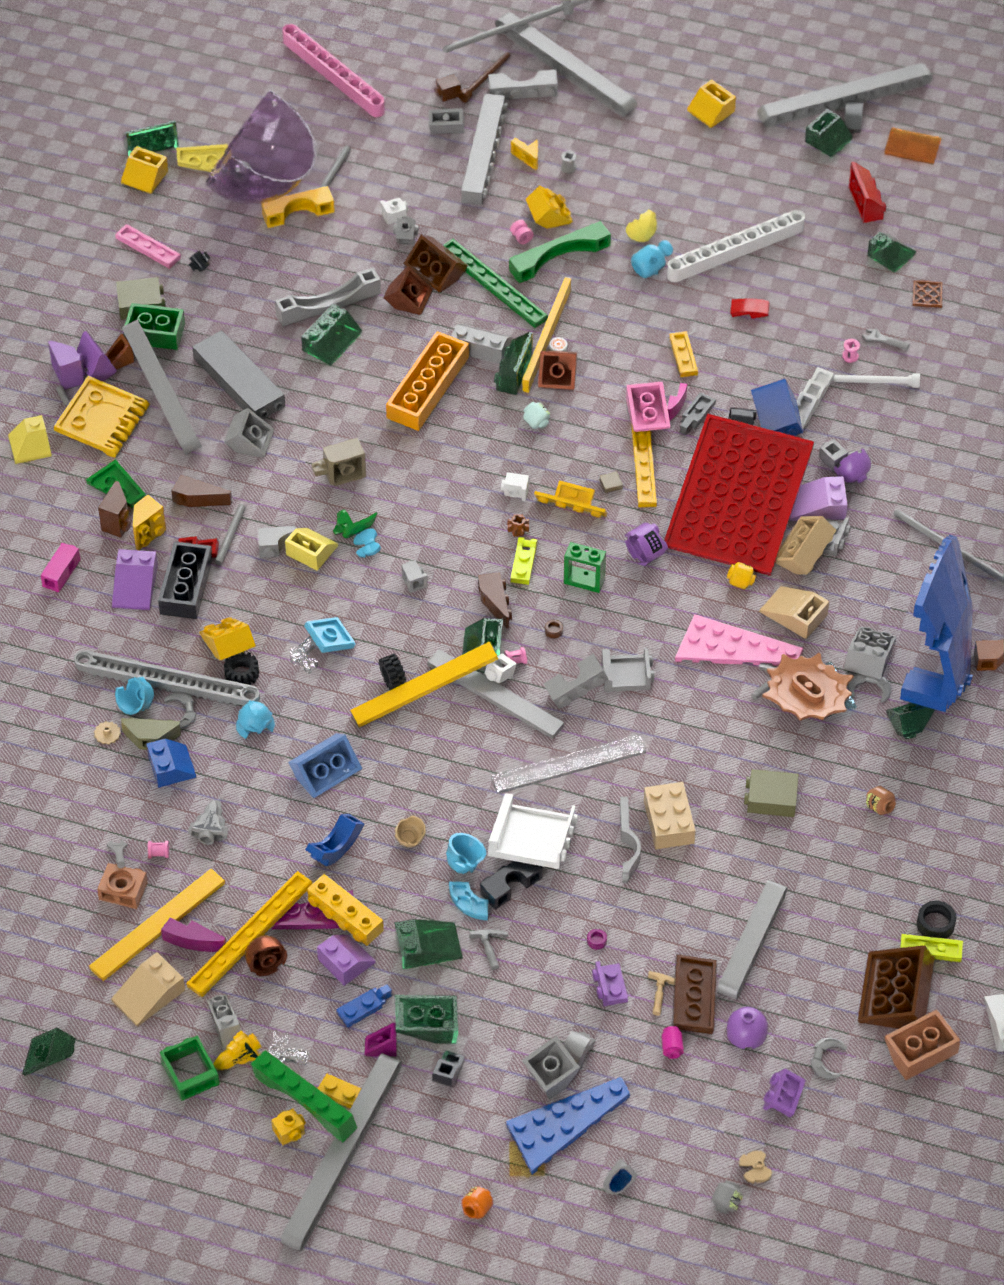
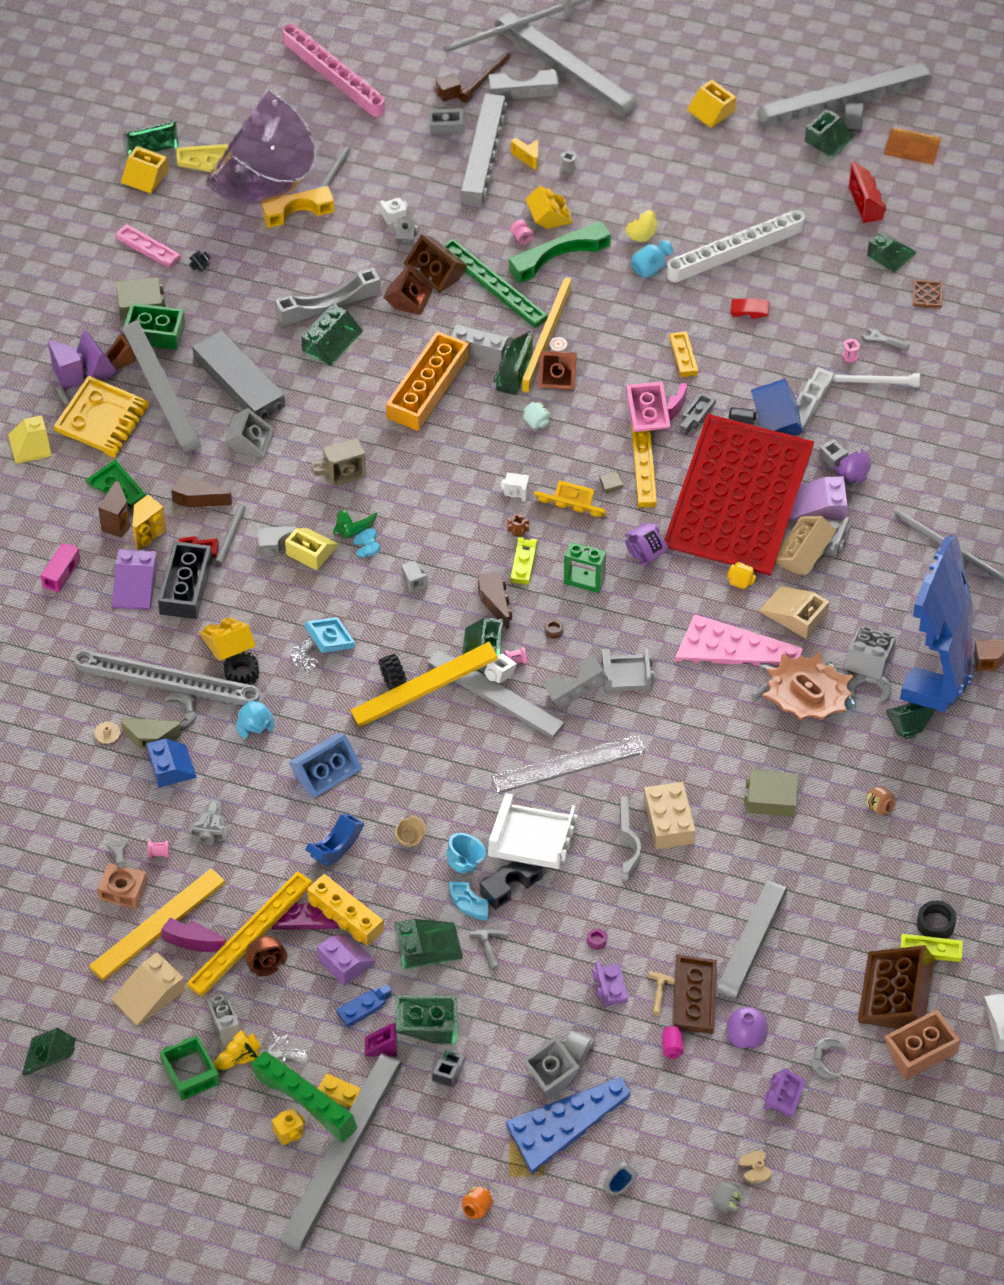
medium azure helmet [115,677,154,715] -> none

